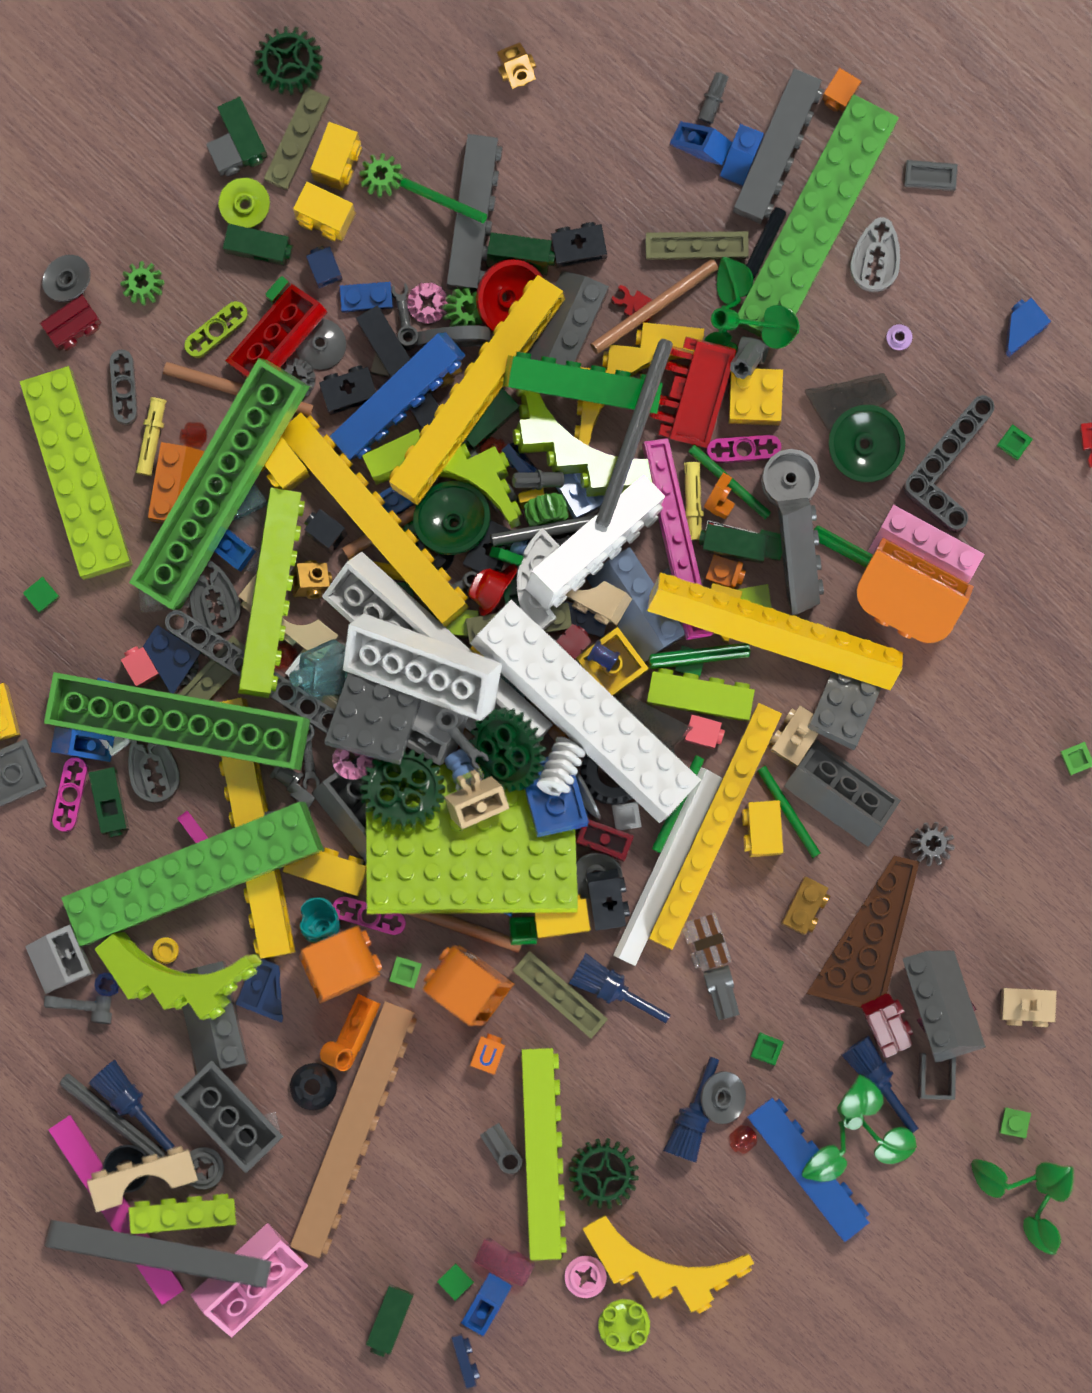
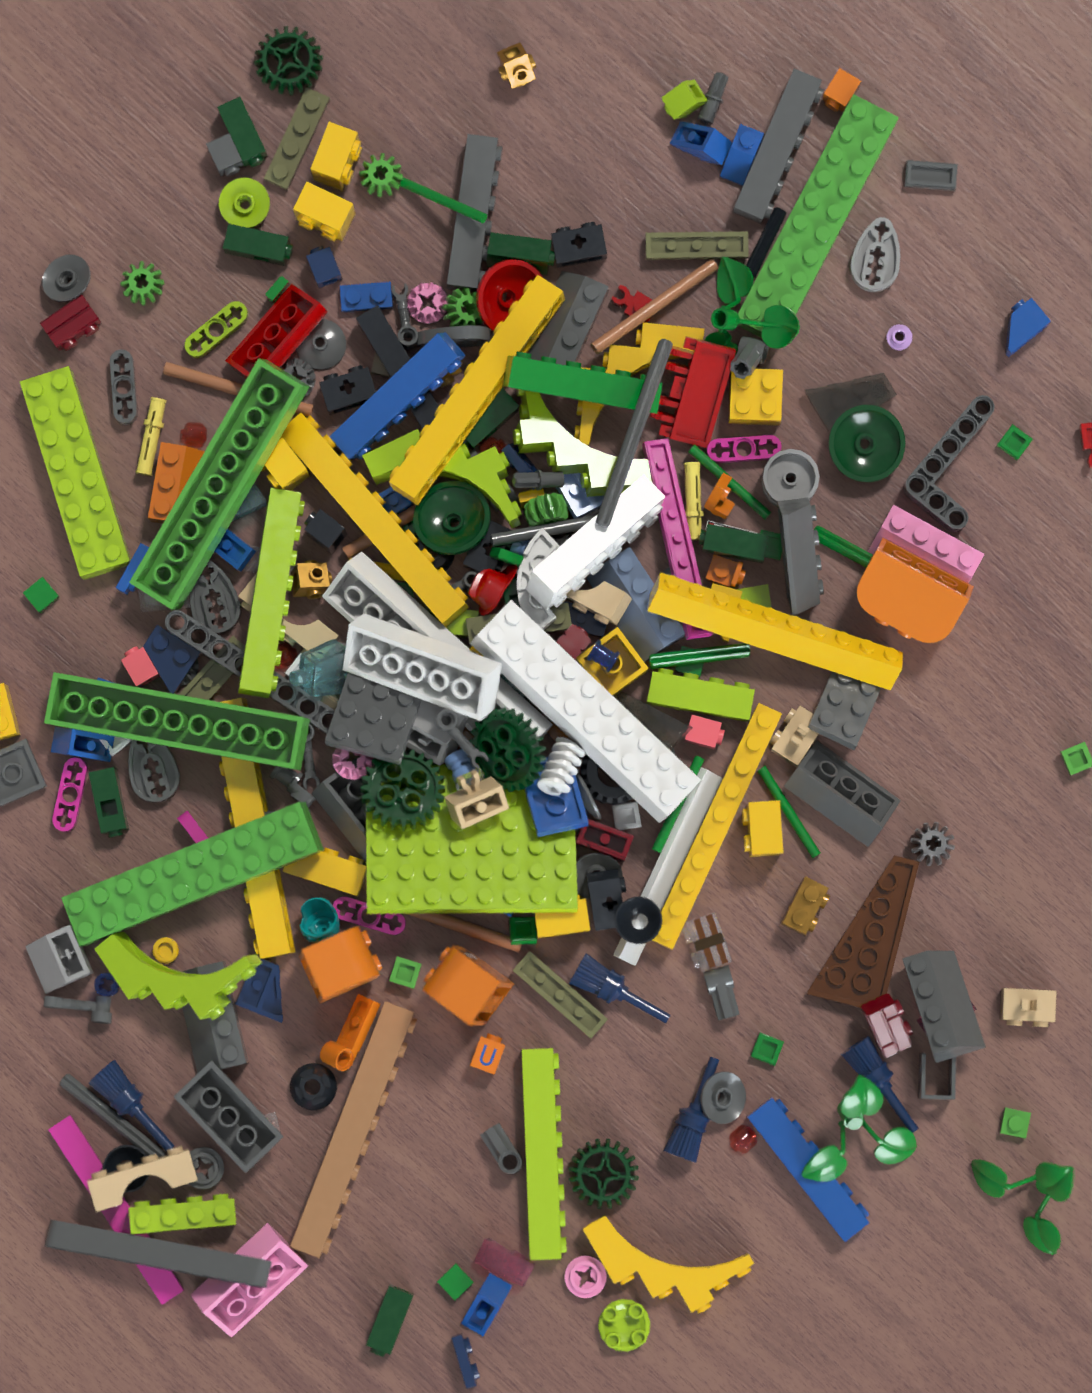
none -> blue plate [116,543,149,595]
none -> black piece [615,896,662,944]
none -> lime brick [661,79,708,119]

